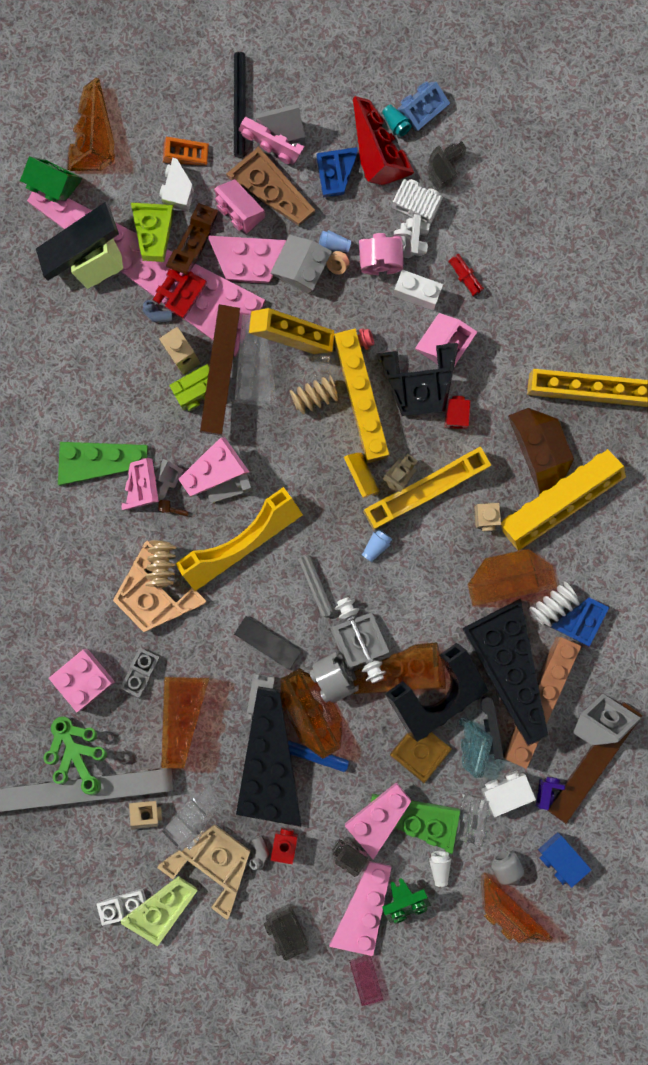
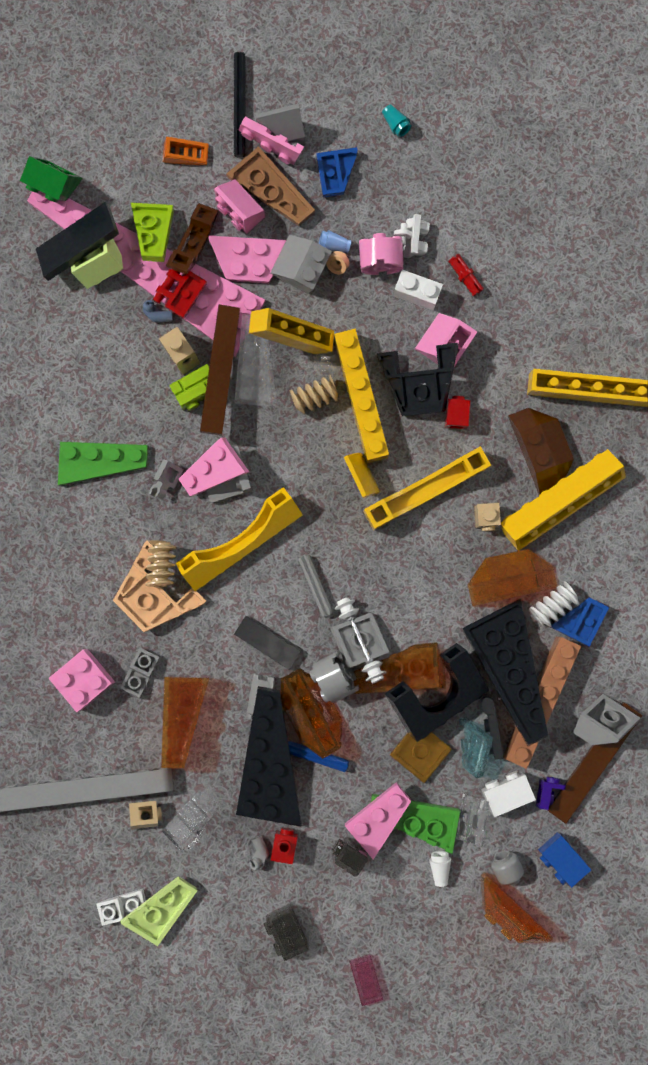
bright green plant [43,717,107,796] -> none
clear orange wedge [67,77,115,171] -> none
bright pink wing [122,458,159,510] -> none
tan wing [157,824,251,920] -> none
reddish brown hand [158,500,188,517] -> none
white slope [159,158,194,212] -> none
bright pink wing [329,861,391,956] -> none
red wedge [353,96,414,185] -> none
coral plate [357,328,374,350] -> none
light blue cone [362,529,393,562] -> none
green plate [382,878,431,924] -> none
dark tan hips [383,454,418,492] -> none
white brick [392,179,443,226] -> none
medium blue bracket [397,81,450,131] -> none
clear smoke brick [427,142,467,191] -> none

